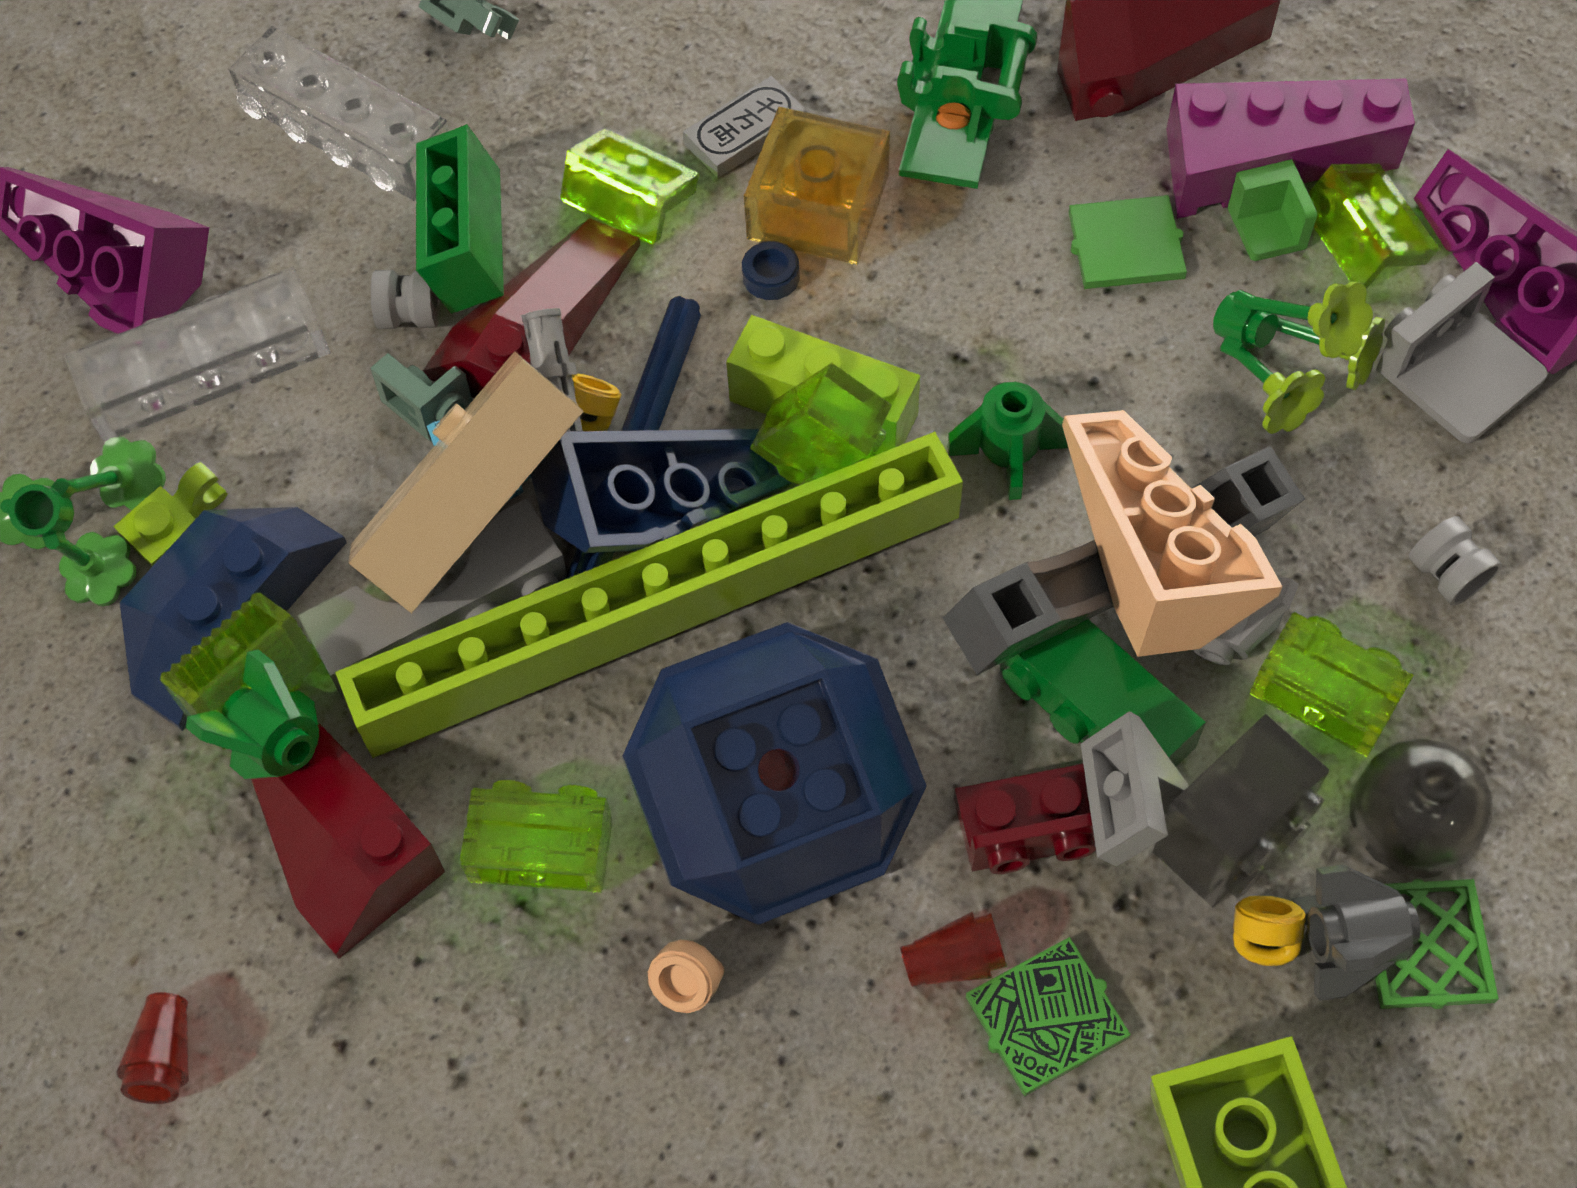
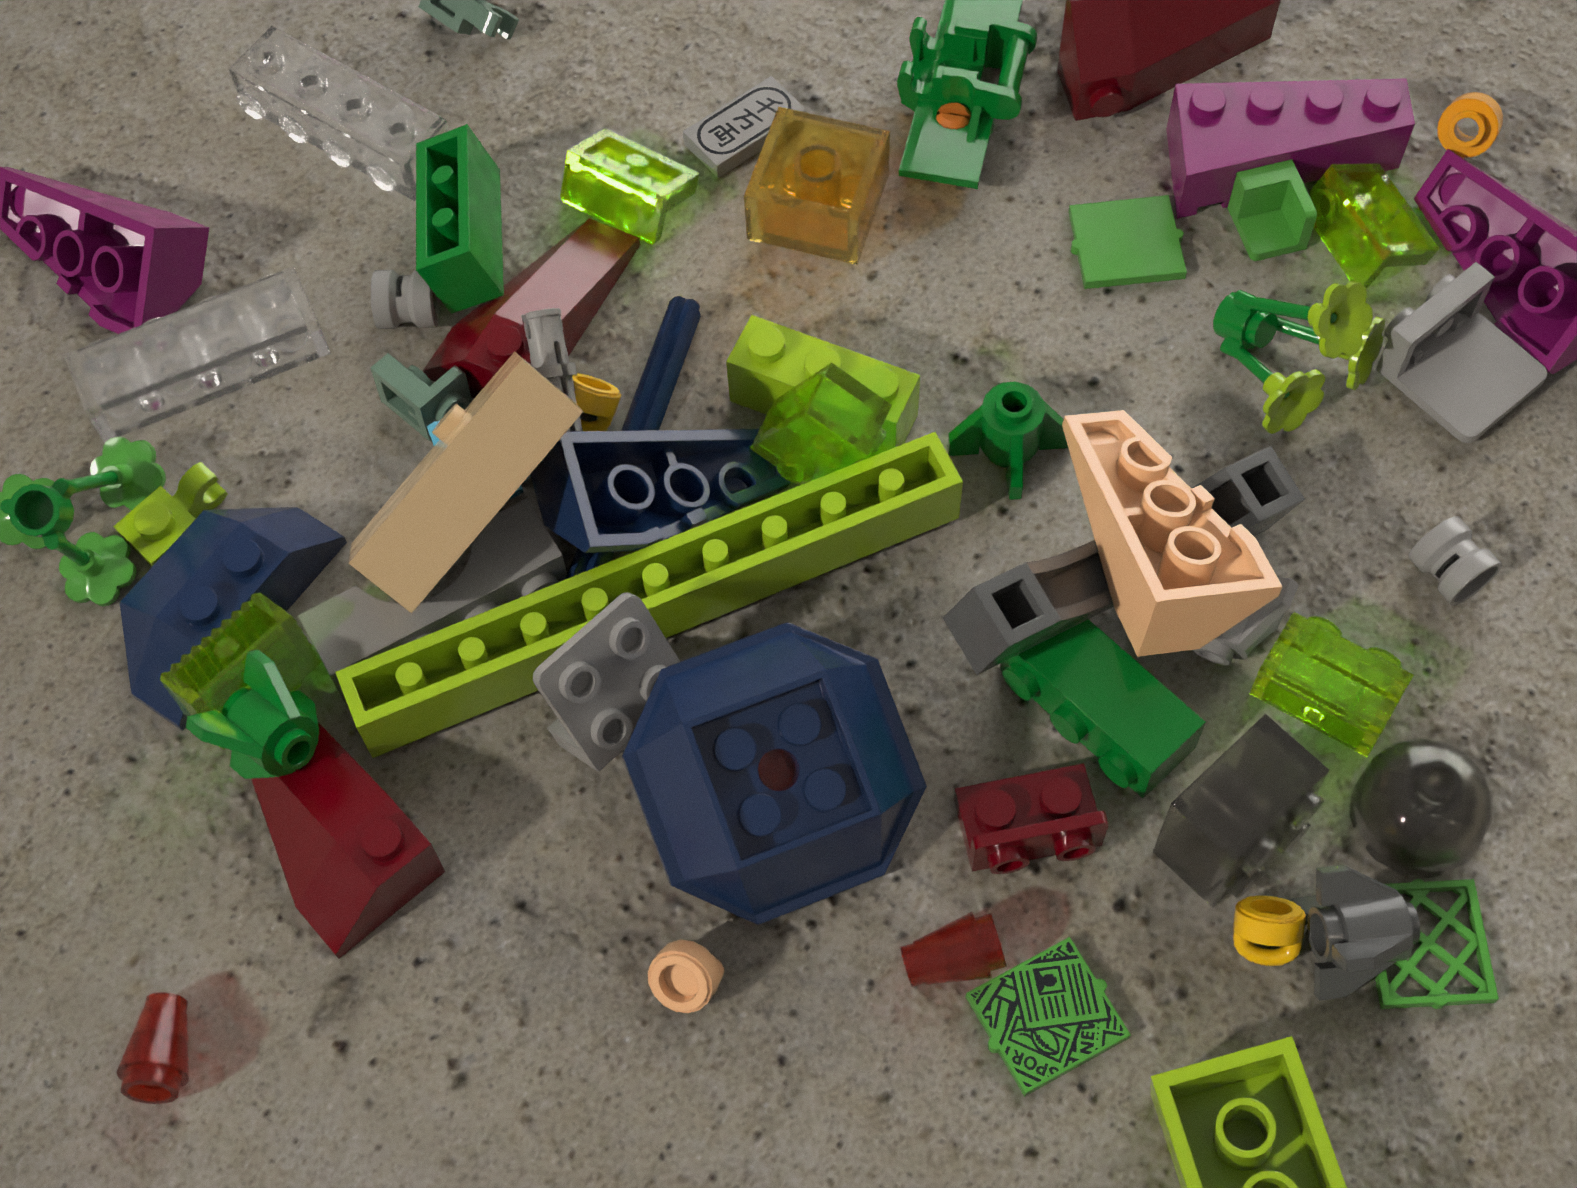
clear neon green brick [460,780,612,893] -> none
dark blue tile [742,241,800,300] -> none
light grey slope [1081,711,1193,867] -> none
none -> light grey bracket [533,592,680,772]
none -> light orange brick [1437,92,1503,158]

